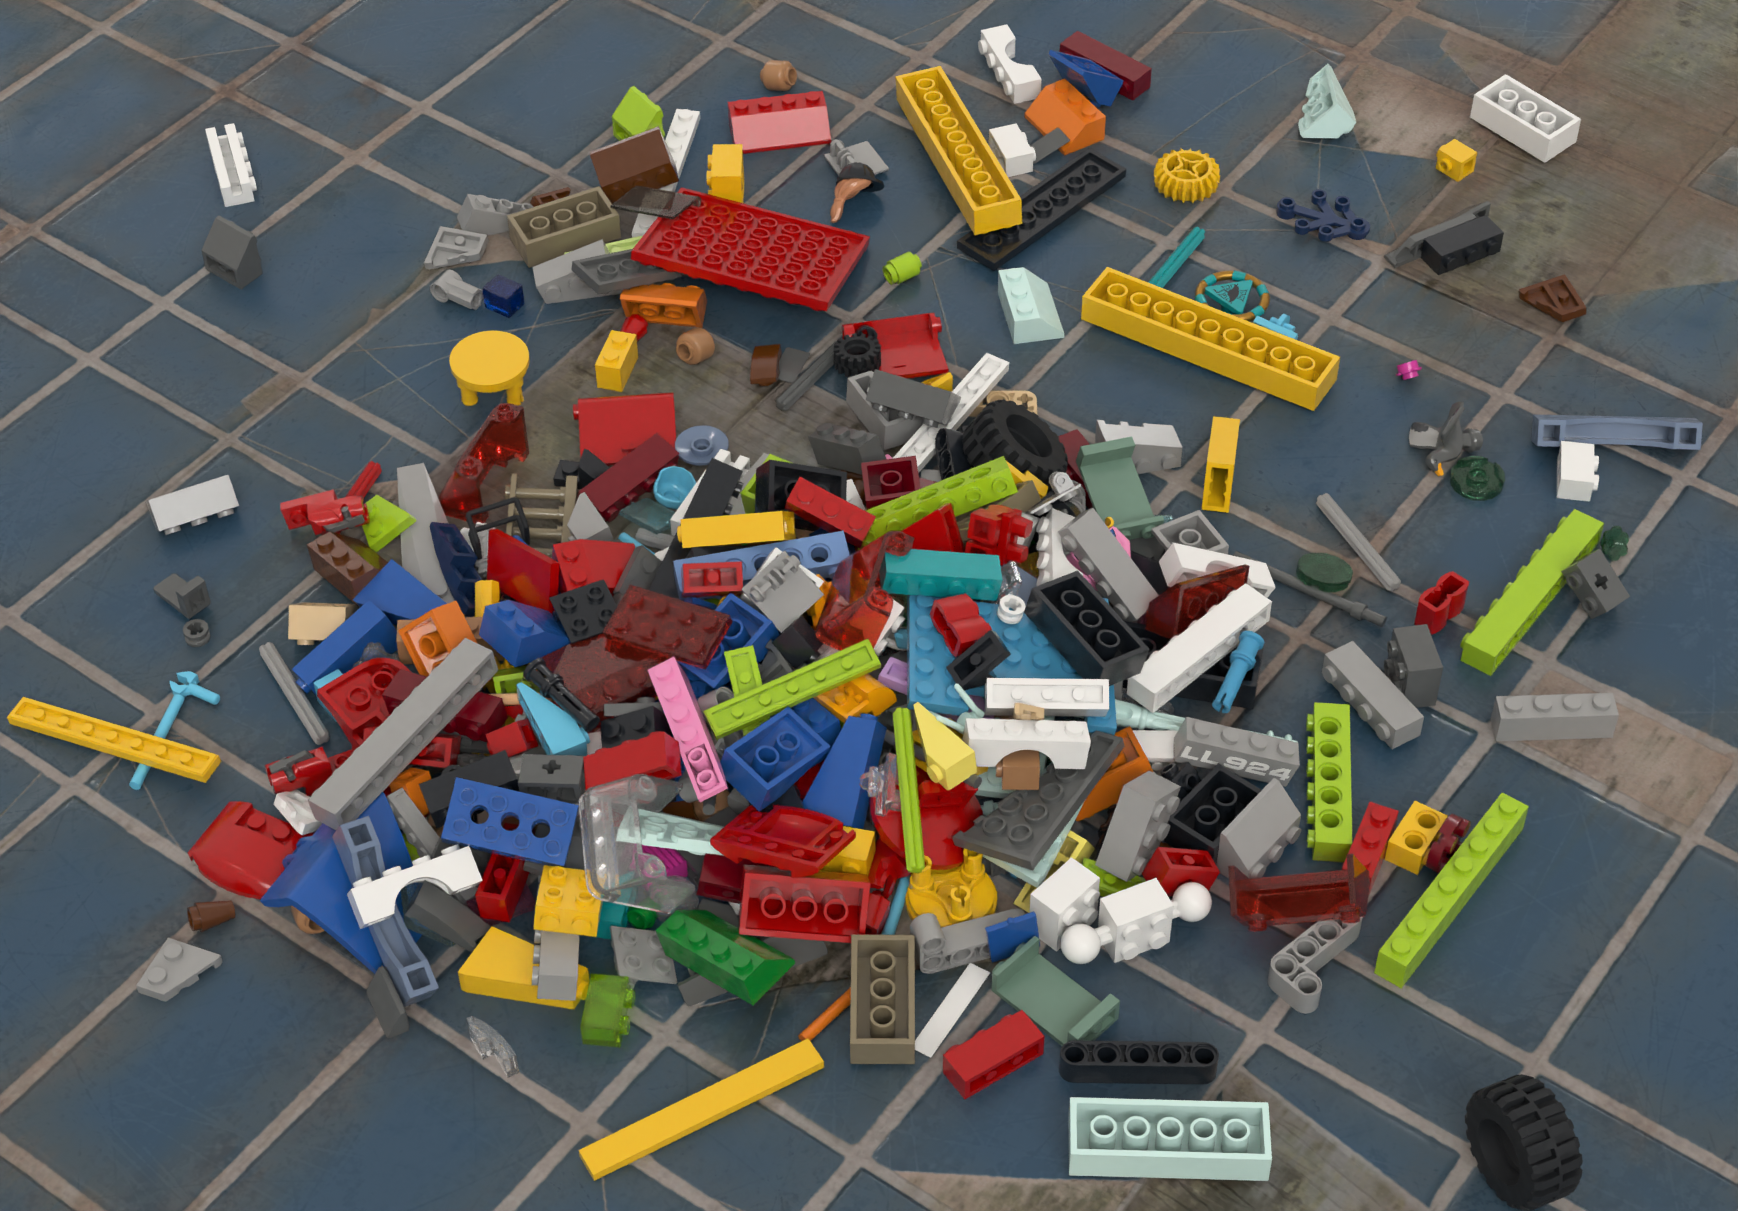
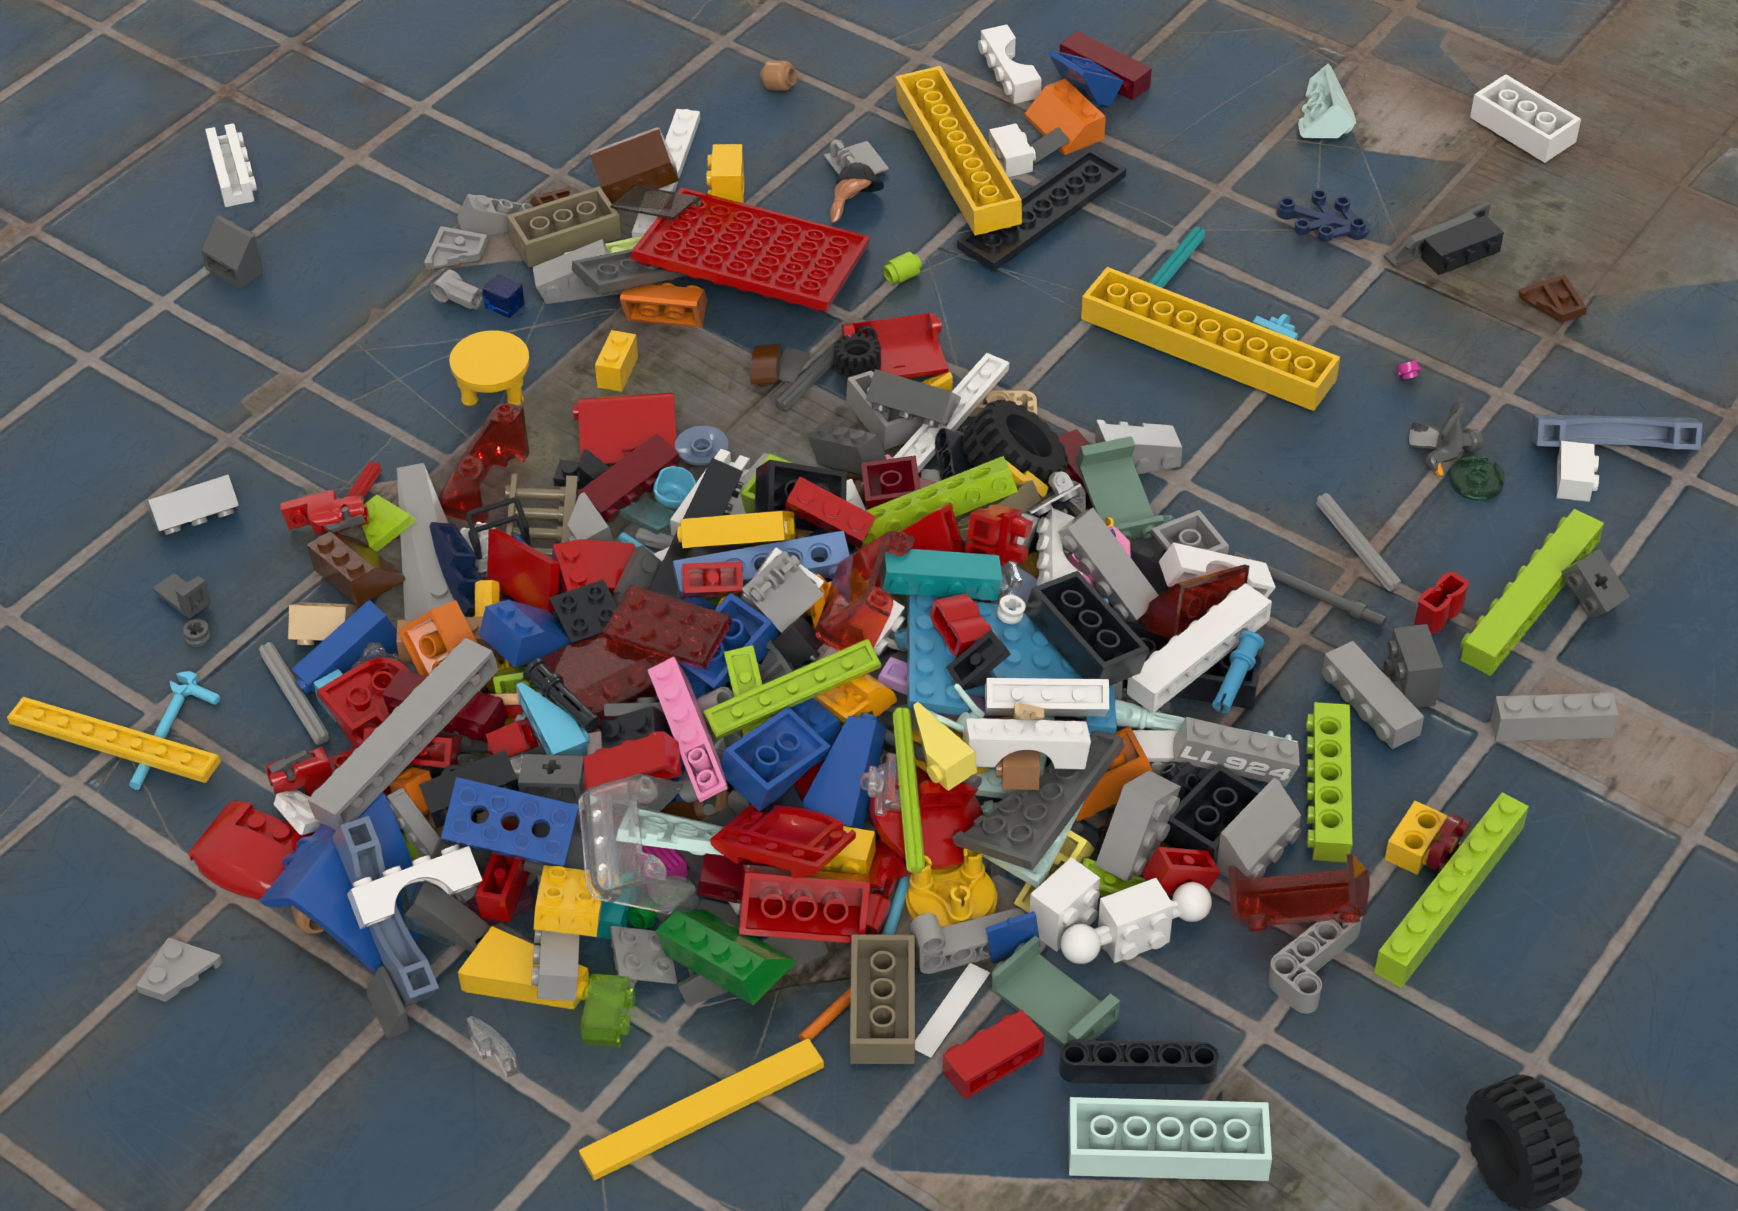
reddish brown cone [187,900,235,933] -> none
blue slope [353,559,447,625] -> none
lime slope [612,86,665,141] -> none
red cone [620,314,648,342] -> none
medium nougat head [676,327,715,365] -> none
slope [728,91,831,154] -> none
light aqua slope [998,267,1064,344] -> none
yellow gear [1154,148,1220,203] -> none
teal piece [1195,270,1270,322] -> none
yellow slope [1201,416,1240,513] -> none
clear green tile [1296,553,1353,592] -> none
red brick [1338,802,1399,900] -> none
yellow brick [1436,139,1477,182] -> none
clear green plant [1600,526,1629,561] -> none

